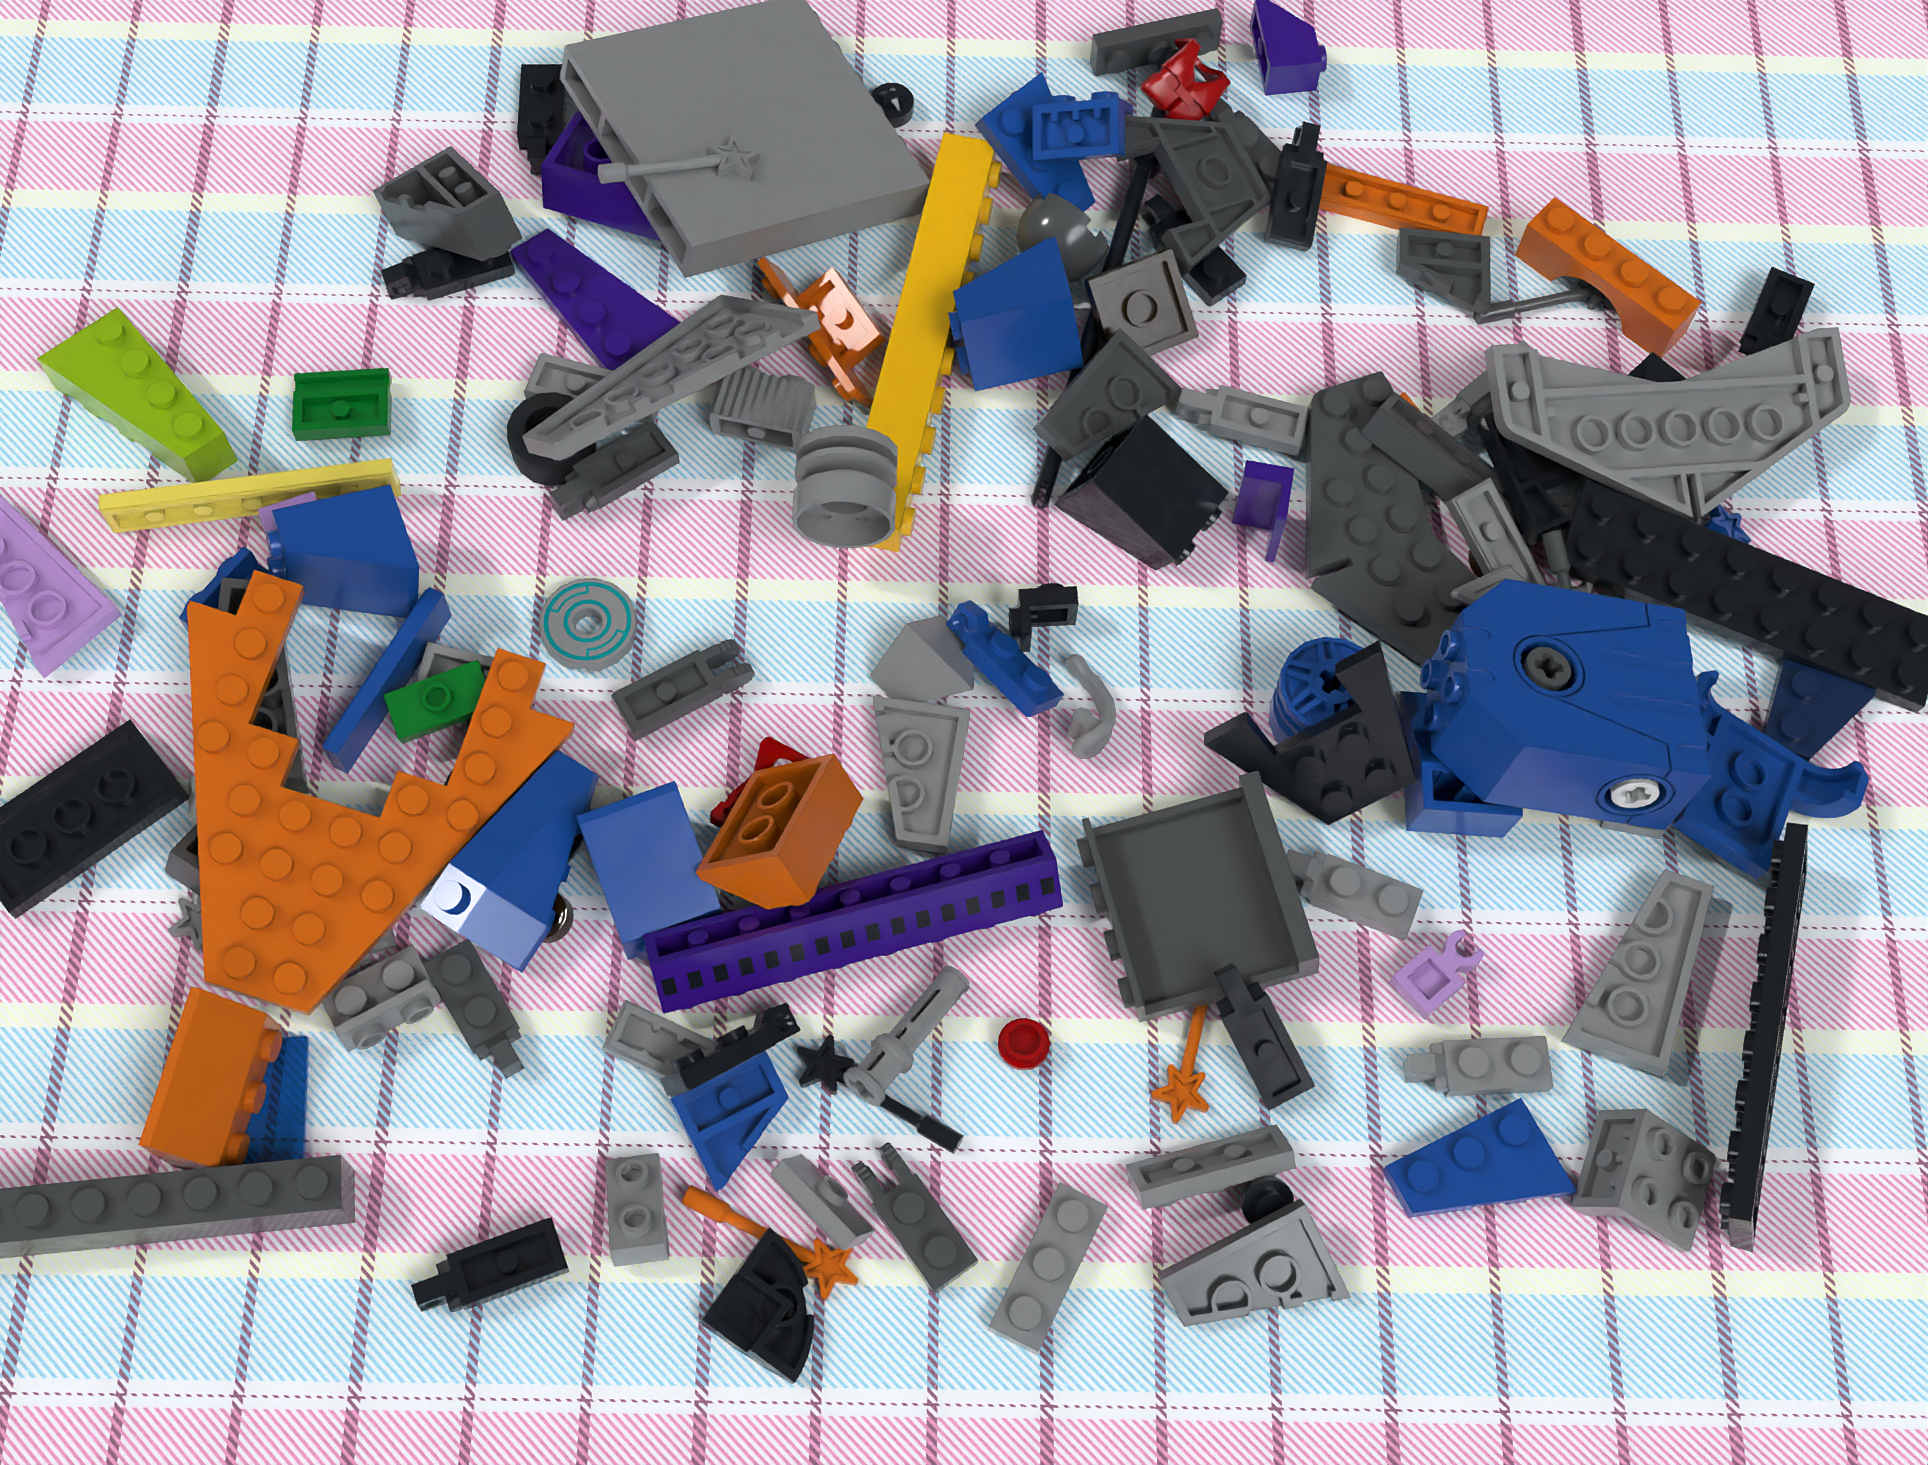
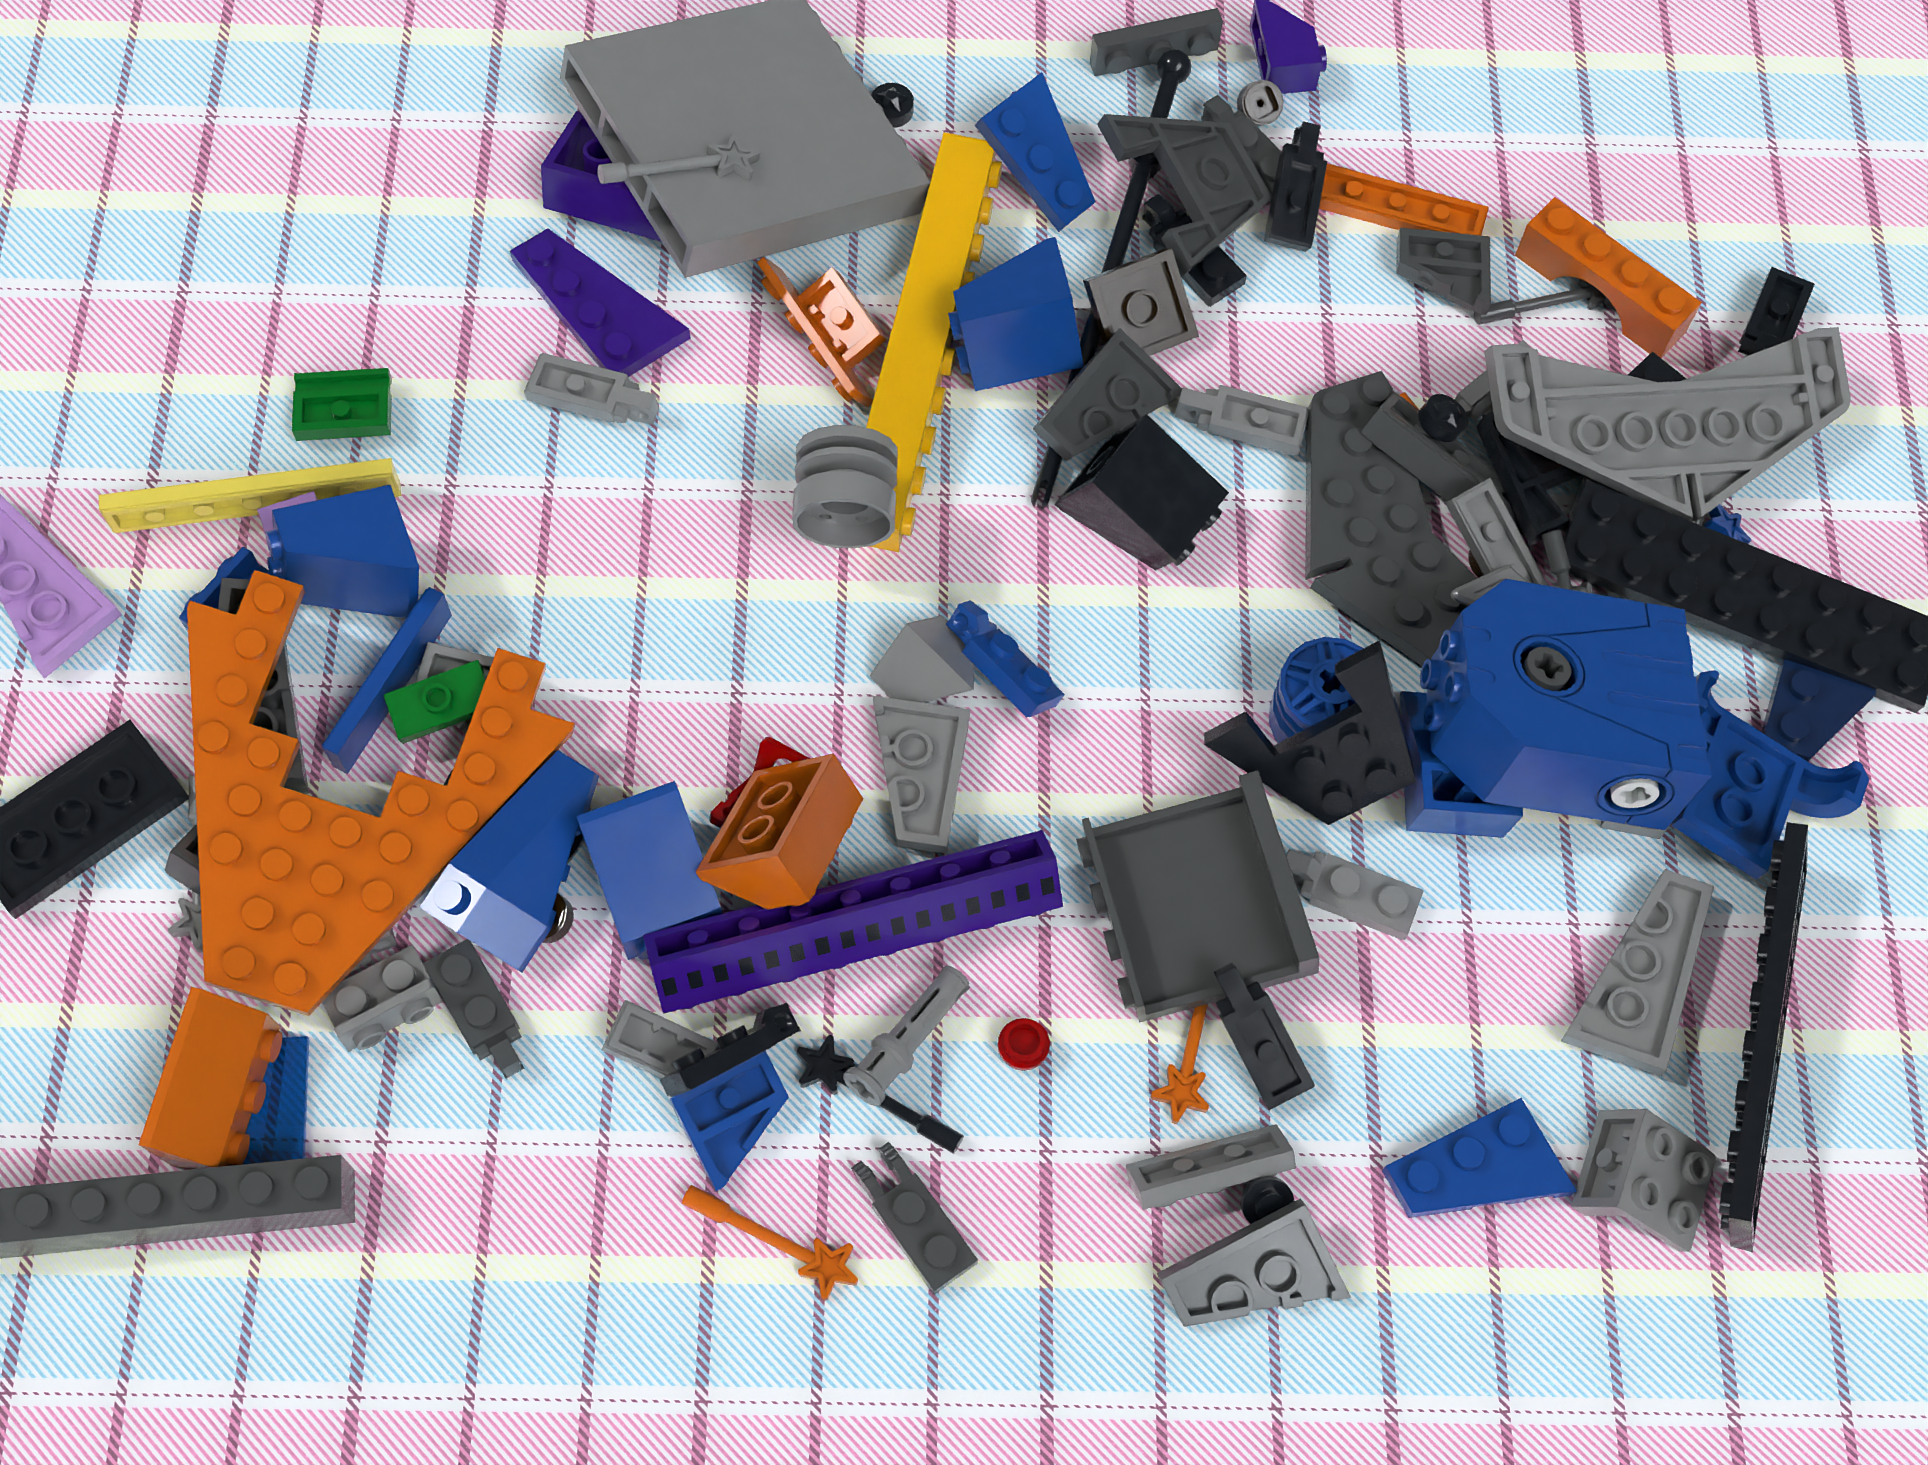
lime wedge [37,307,238,483] -> none
dark grey wedge [373,146,523,261] -> none
black hinge [381,247,516,301] -> none
black hinge [411,1217,570,1313] -> none
black tyre [507,392,596,486] -> none
black hinge [517,64,567,174] -> none
light grey wing [522,294,821,460] -> none
light grey tile [539,578,637,672] -> none
dark grey hinge [549,421,680,521] -> none
light grey plate [606,1153,669,1267] -> none
dark grey hinge [611,638,755,741] -> none
black brick [698,1227,814,1384] -> none
light grey brick [709,366,816,451] -> none
light grey plate [770,1154,875,1250] -> none
light grey plate [988,1182,1108,1355] -> none
black bracket [1008,583,1079,652] -> none
dark grey cylinder [1016,193,1109,282] -> none
blue bracket [1033,91,1133,163] -> none
light grey piece [1066,654,1116,759] -> none
red piece [1140,38,1231,121] -> none
dark purple panel [1232,460,1294,563] -> none
lavender plate [1389,929,1484,1020] -> none
light grey hinge [1403,1036,1554,1097] -> none
none -> tile [1237,80,1284,126]
none -> black tile [1418,394,1468,442]

